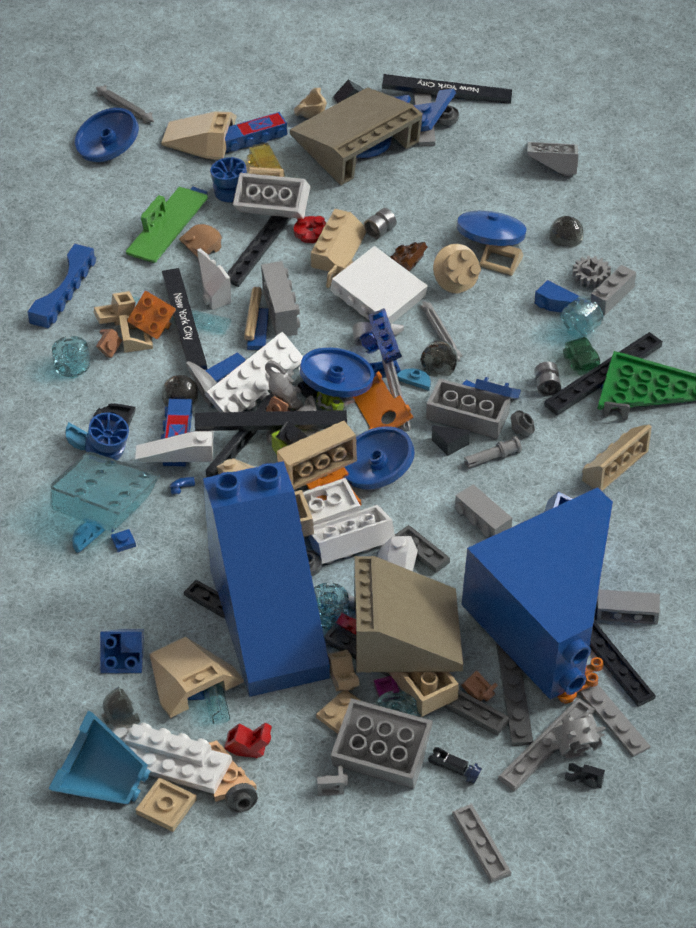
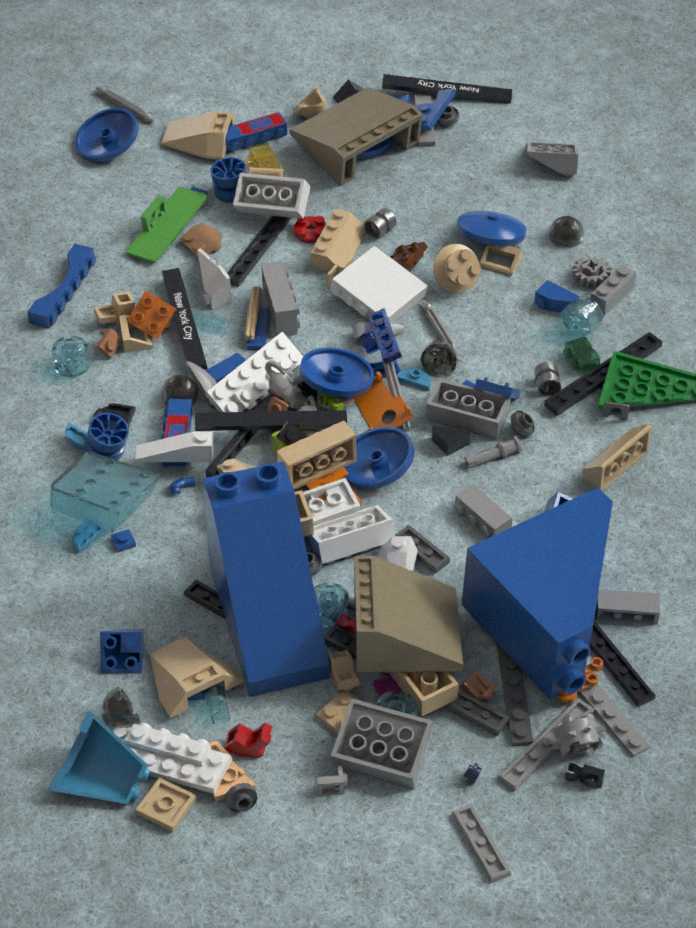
black bar [428,747,469,776] -> none

